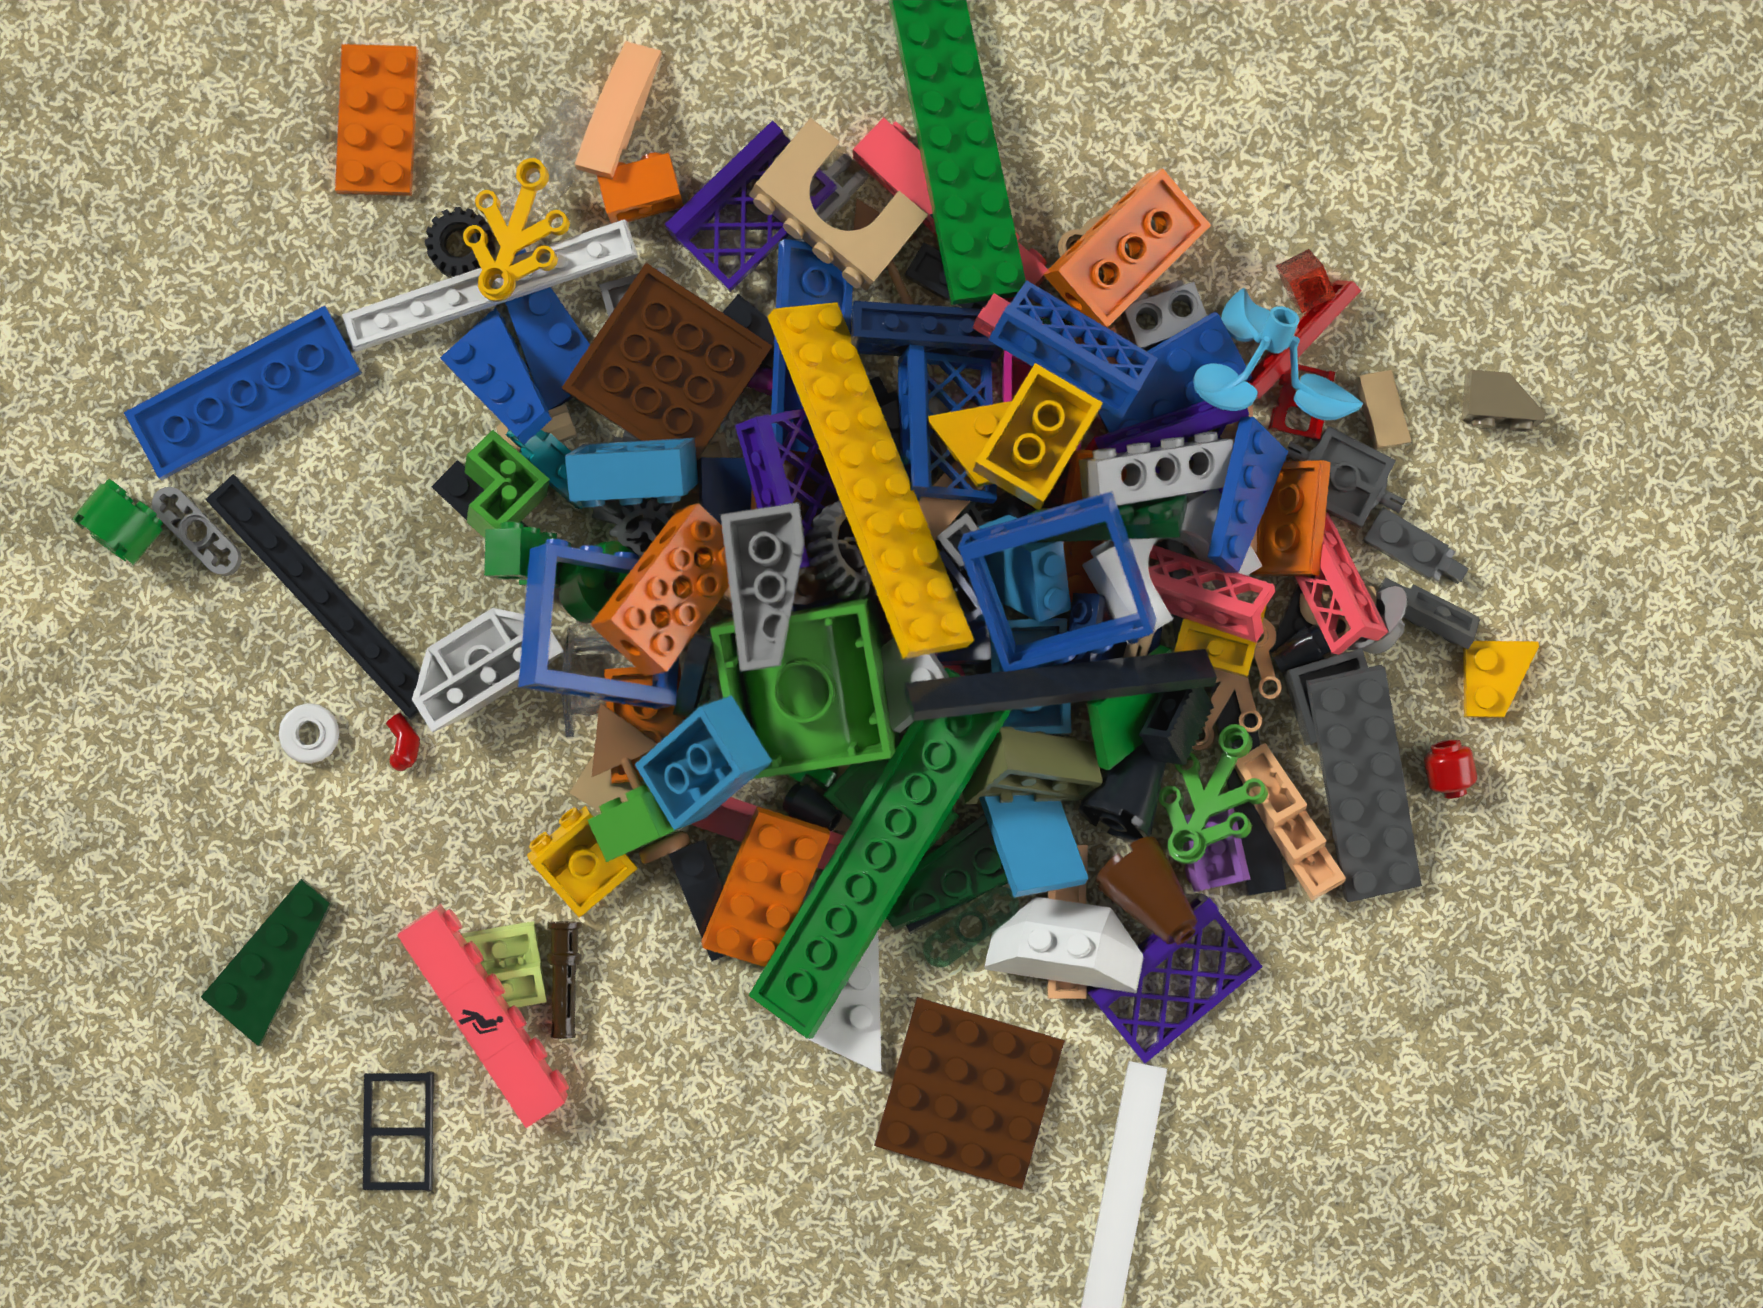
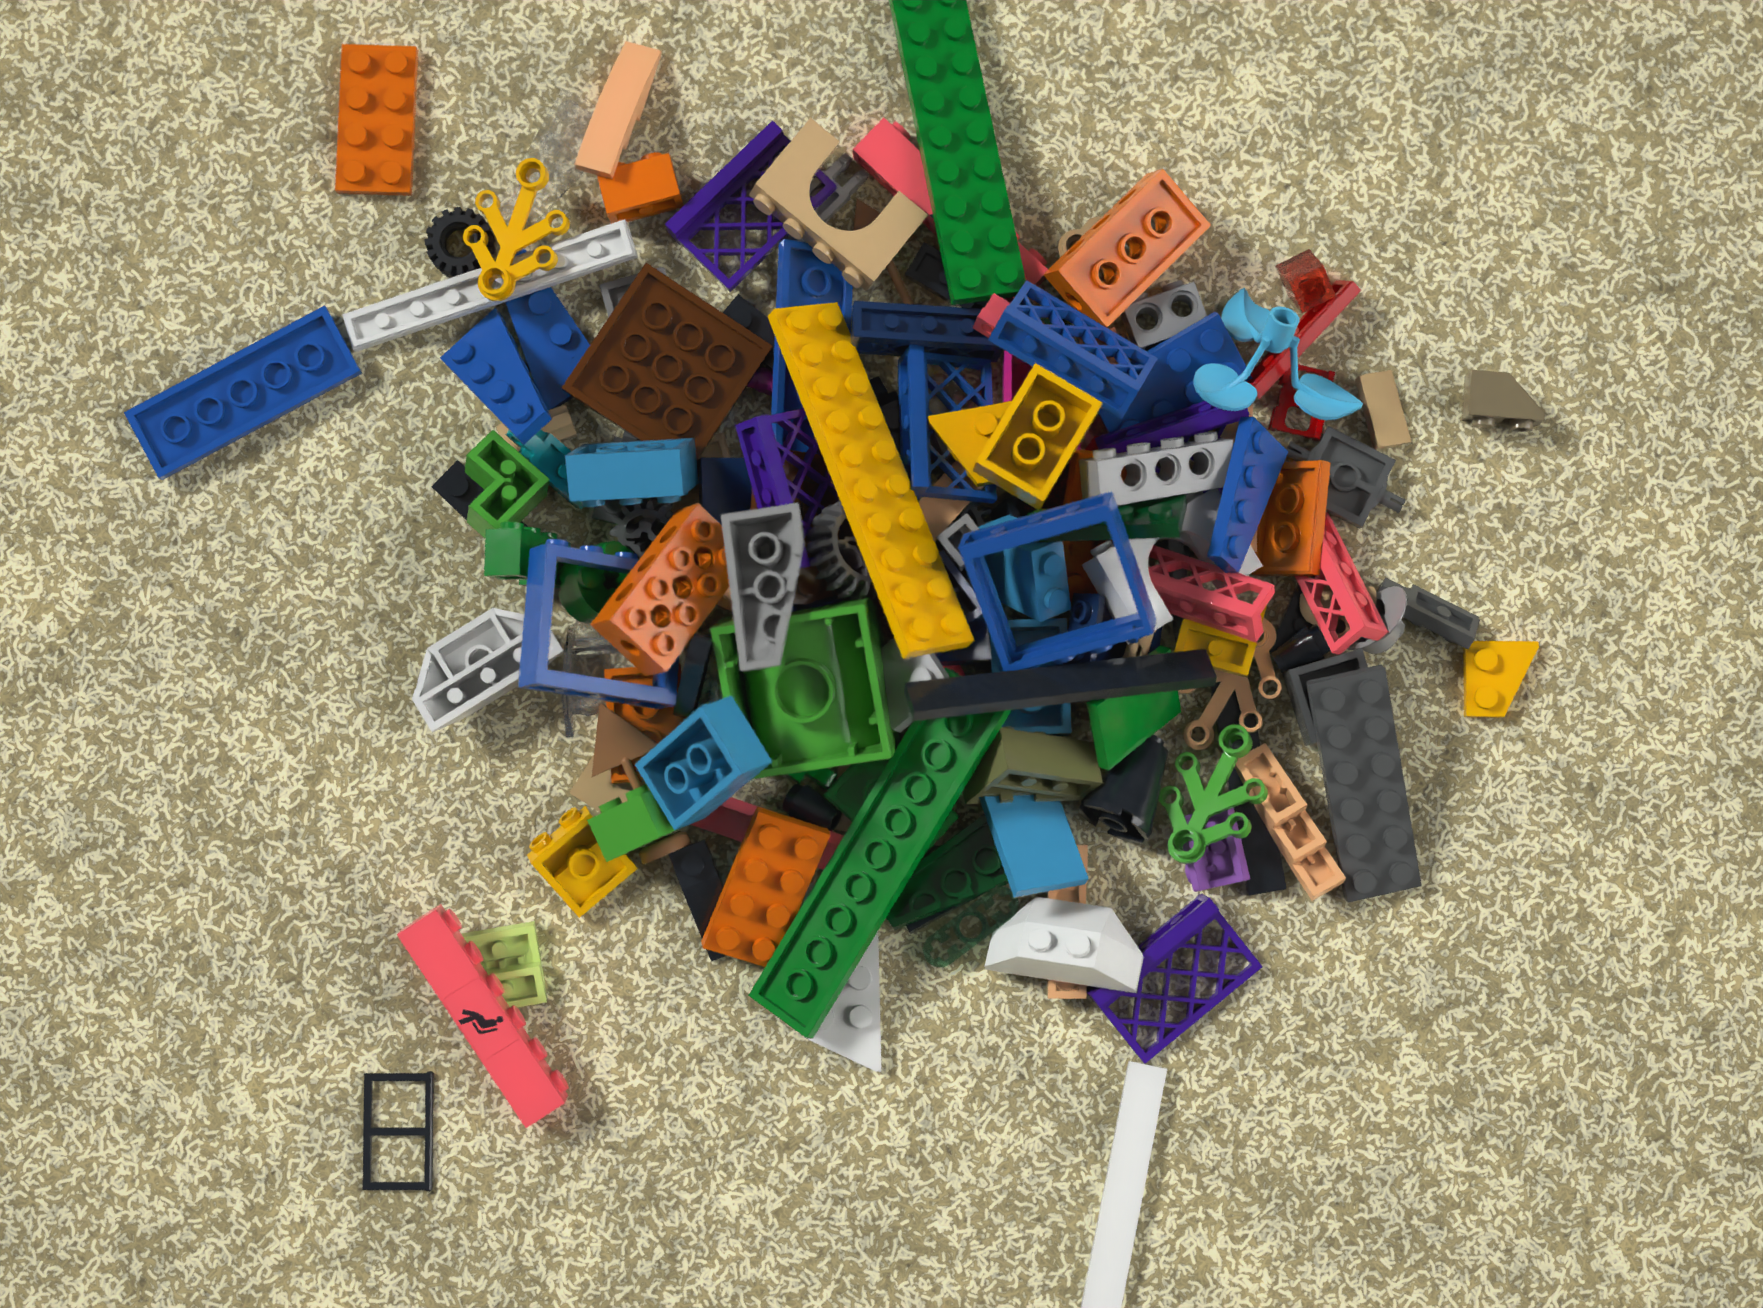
green brick [71,478,164,566] -> none
light grey beam [152,487,242,576] -> none
dark green wing [201,879,332,1047] -> none
black tile [205,474,420,720] -> none
white piece [279,703,340,764] -> none
red arm [385,712,420,771] -> none
dark brown pin [547,921,582,1039] -> none
reddish brown plate [874,997,1065,1189] -> none
reddish brown cone [1096,836,1197,945] -> none
black brick [1138,688,1214,765] -> none
dark grey hinge [1362,507,1469,584] -> none
red head [1424,740,1477,799] -> none

